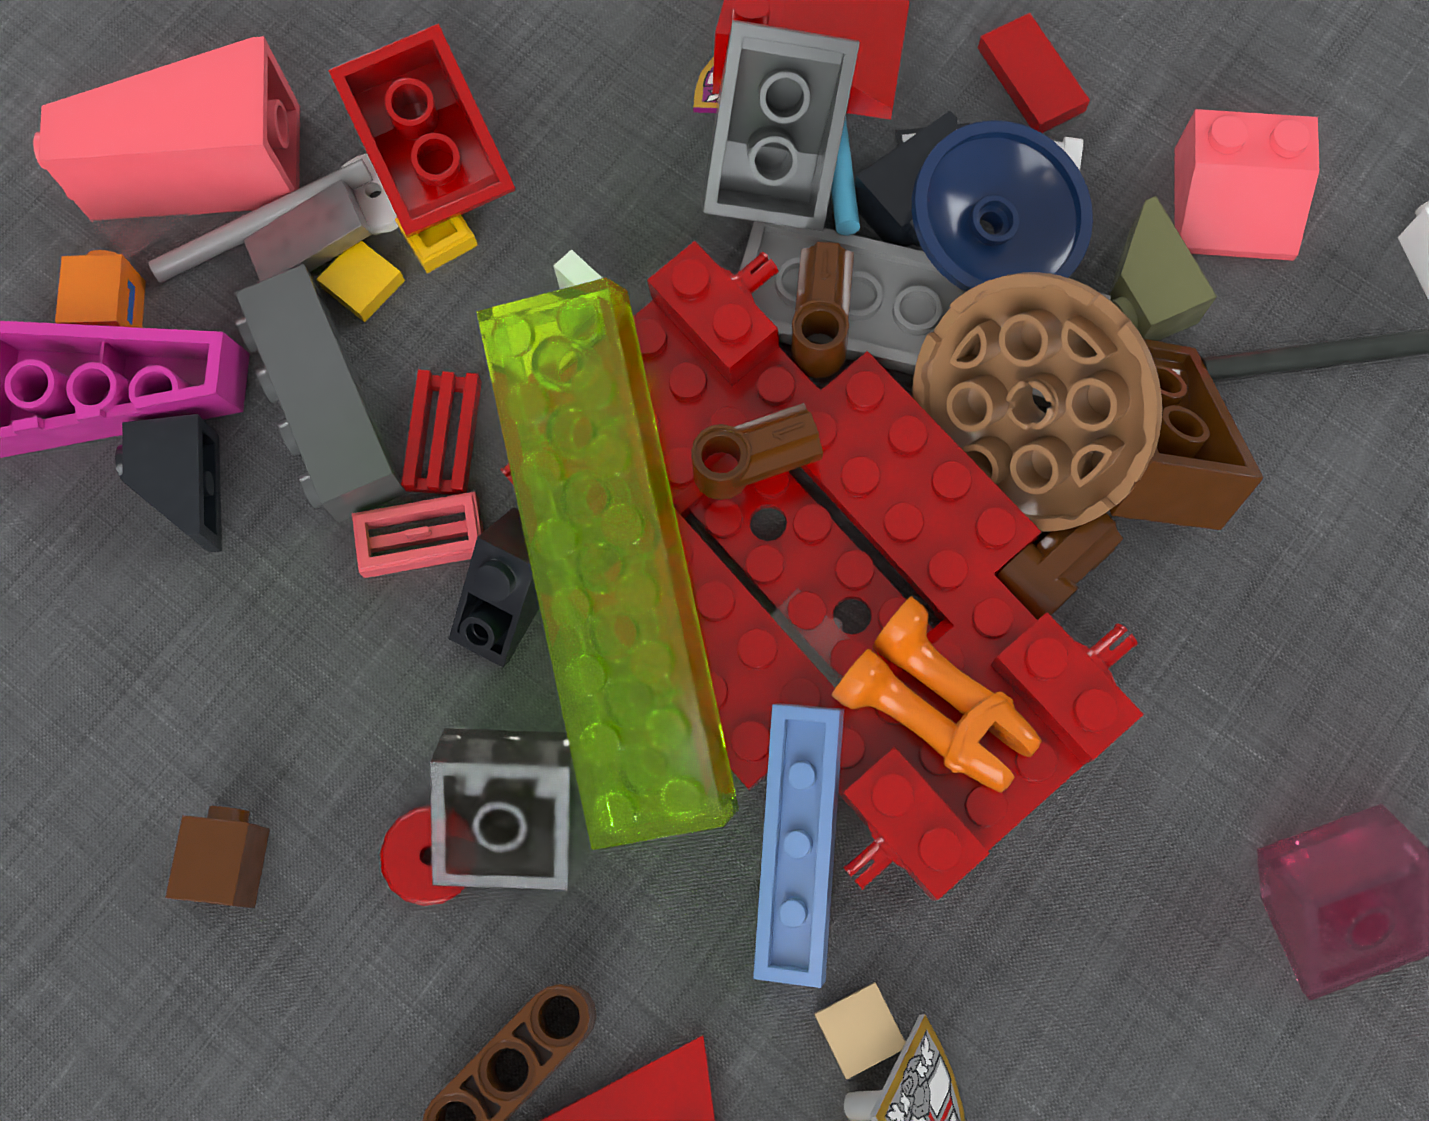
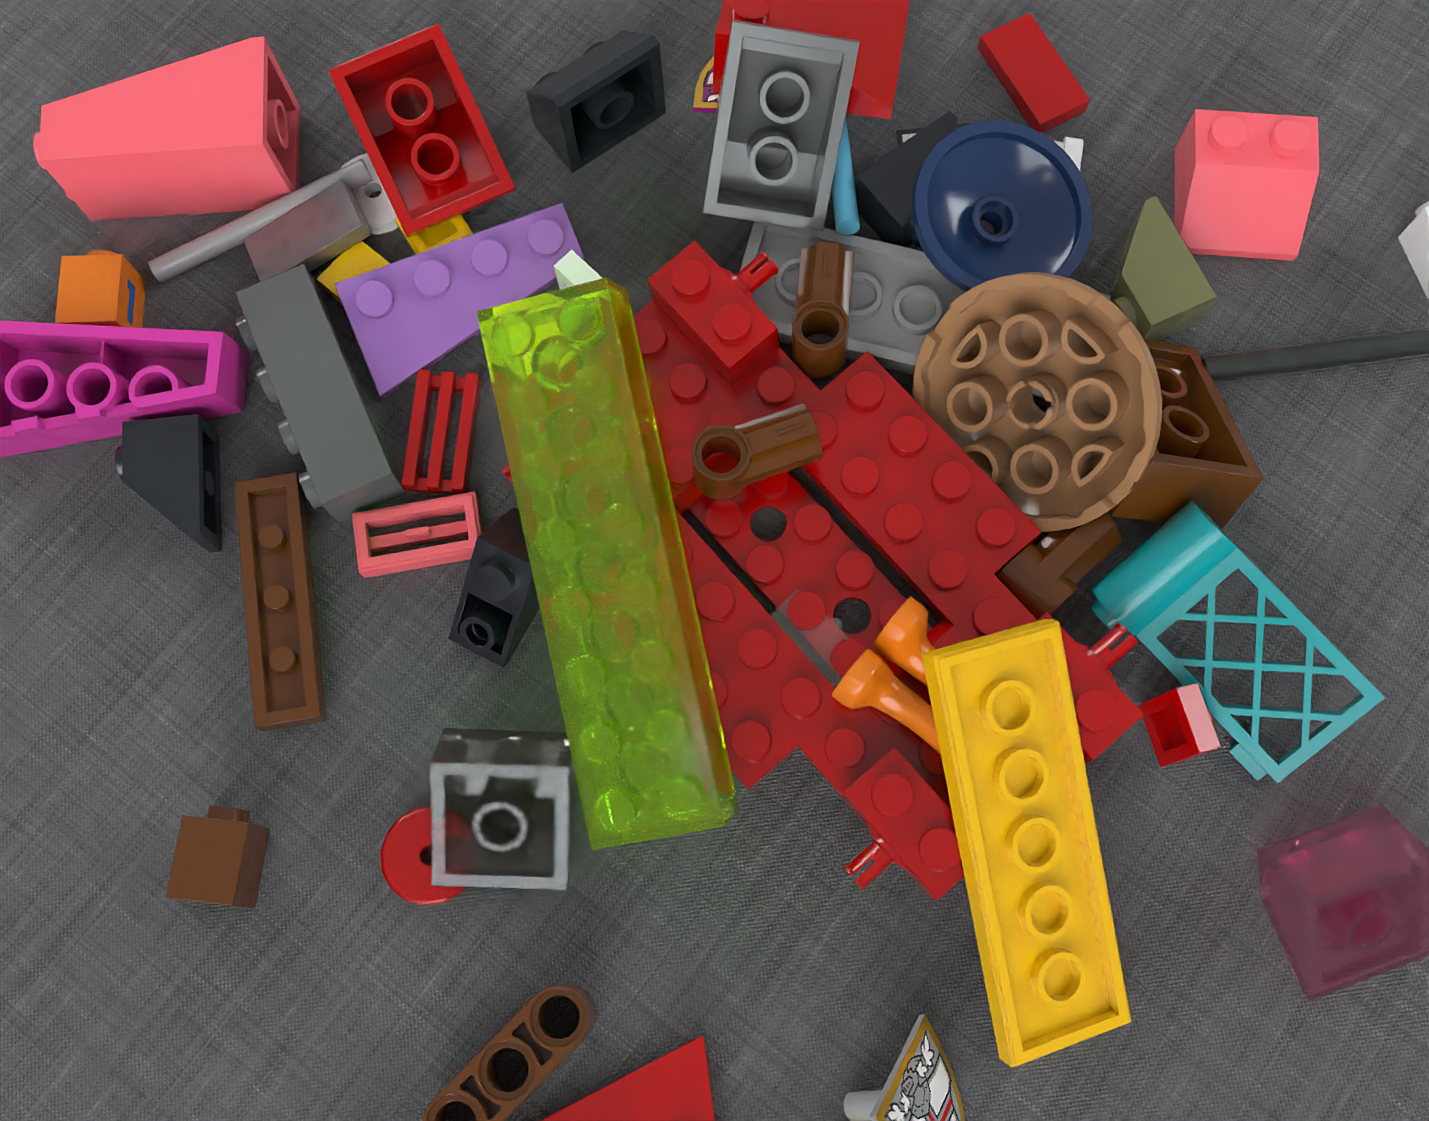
medium blue plate [753,703,844,988] -> none
tan tile [813,982,906,1080] -> none
none -> reddish brown plate [234,472,327,731]
none -> medium lavender wing [335,203,584,401]
none -> black slope [526,31,666,173]
none -> yellow tile [921,619,1131,1068]
none -> teal piece [1091,500,1385,783]
none -> red plate [1138,683,1221,767]

